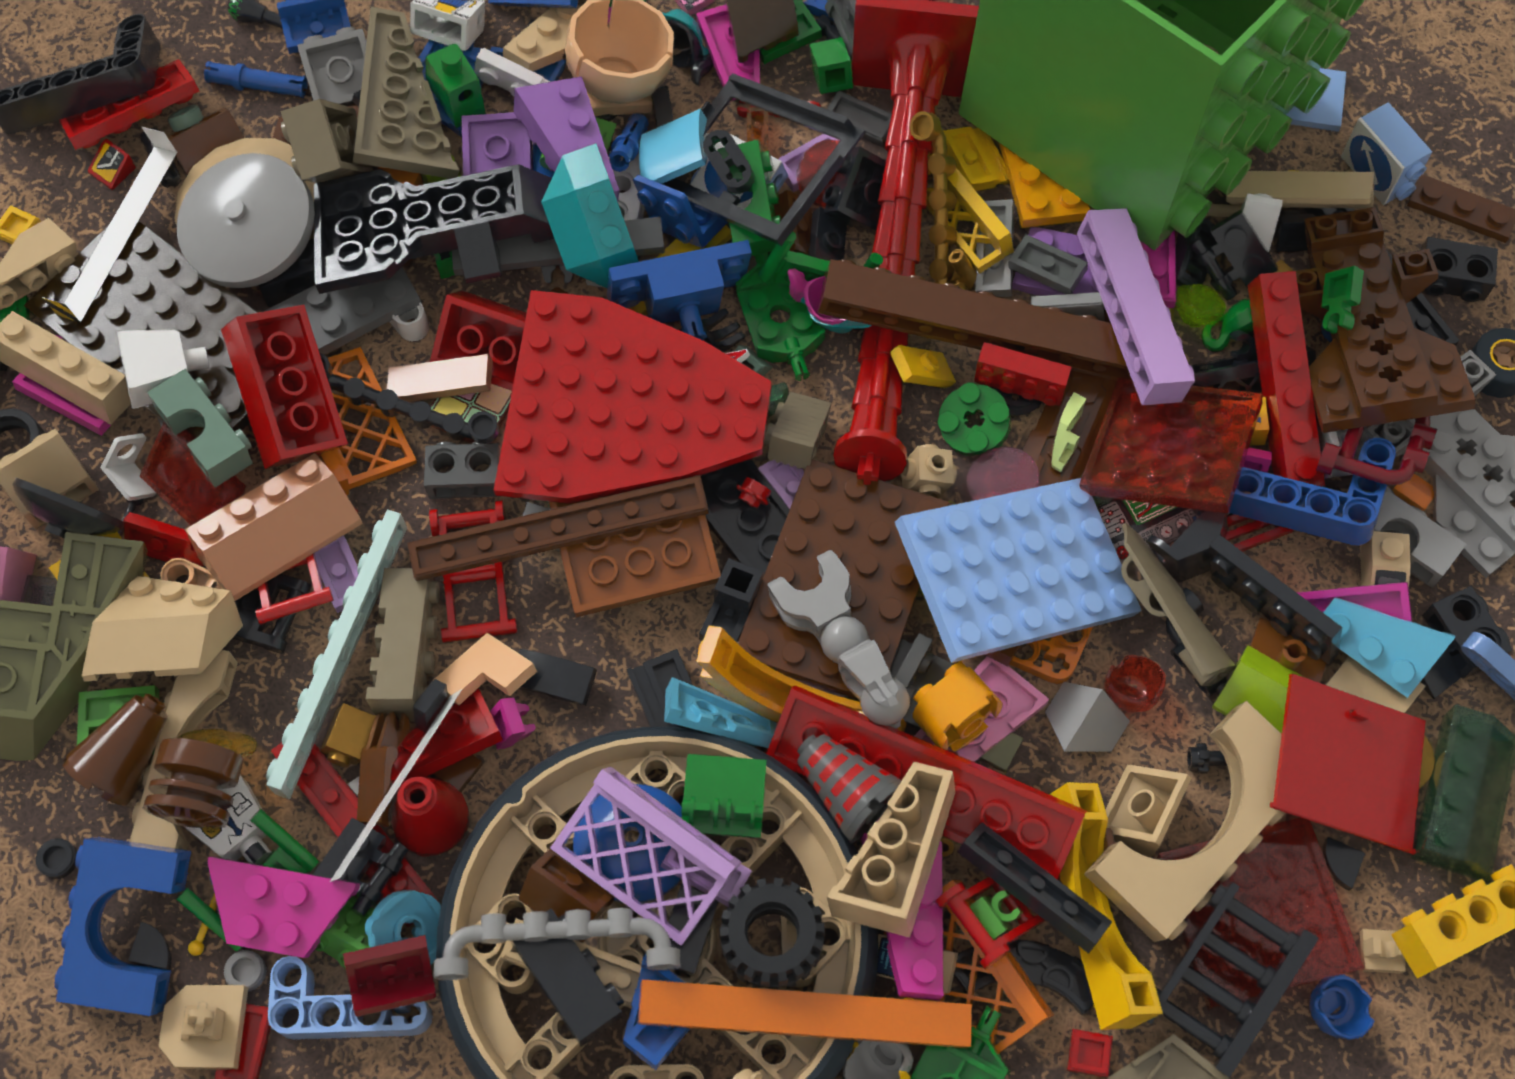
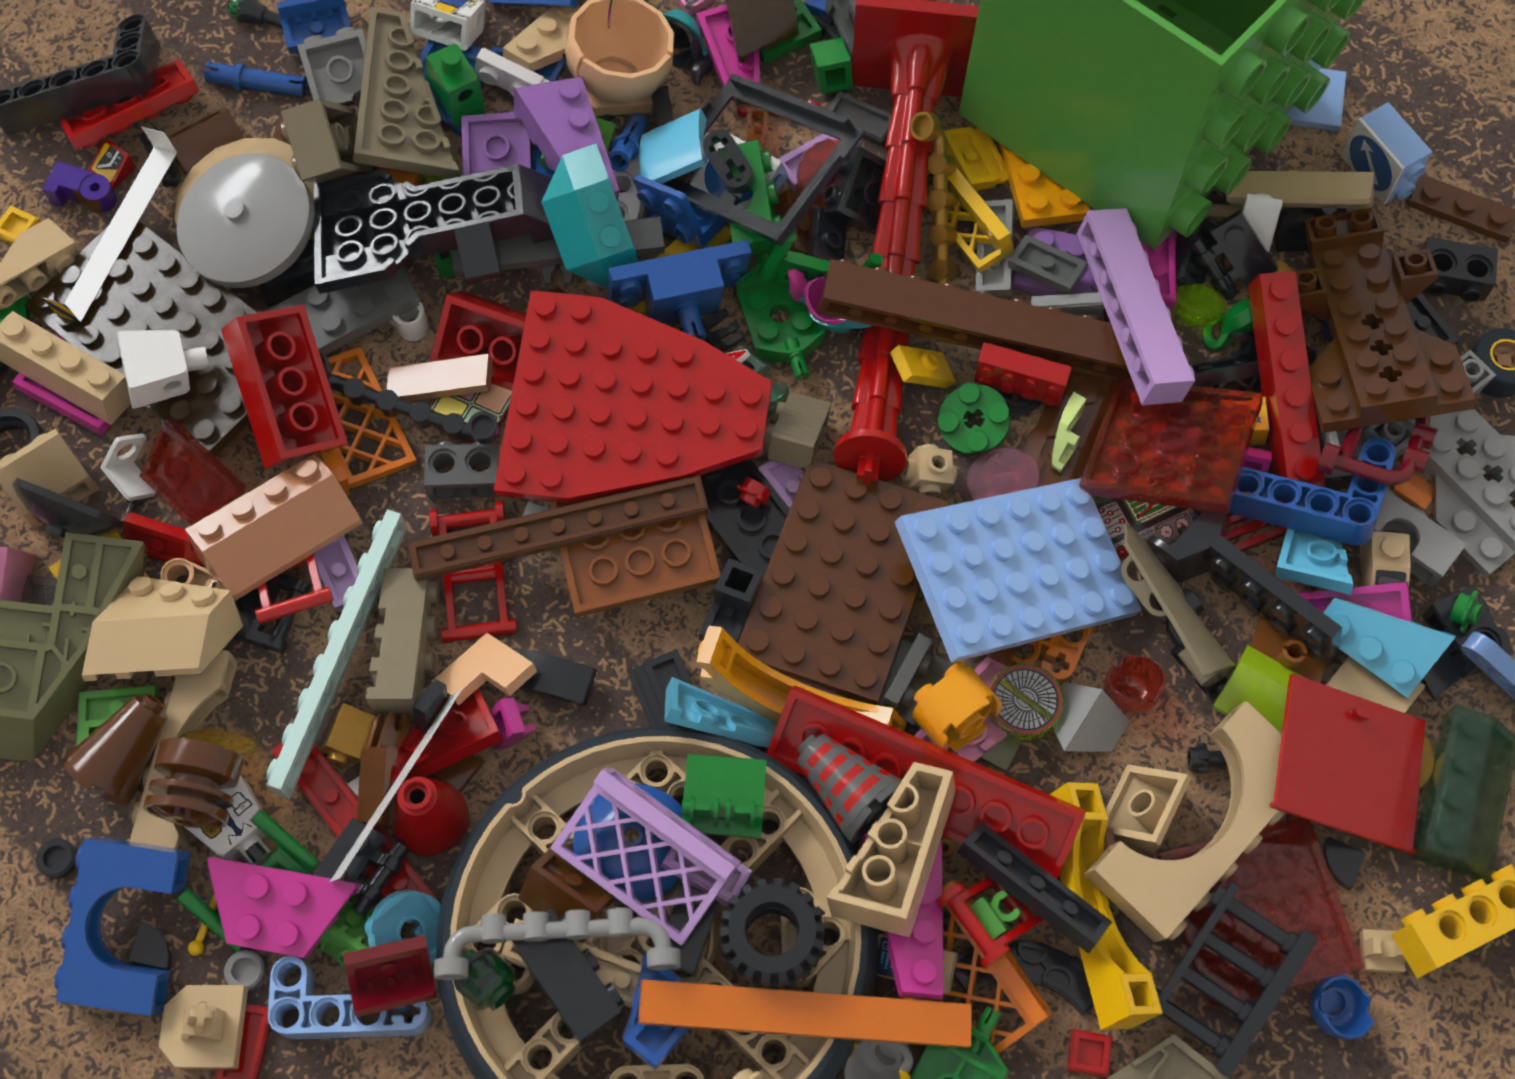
sand green arch [147,369,253,487] -> none
sand green tile [168,105,204,132] -> none
light grey piece [767,550,910,729] -> none
pearl gold arm [948,249,977,291] -> none
green plate [1321,265,1364,334] -> none
none -> dark purple leg [42,161,117,213]
none -> dark green head [454,947,516,1011]
none -> tile [989,663,1064,740]
none -> medium azure wing [1275,510,1353,595]
none -> green plate [1450,590,1483,633]

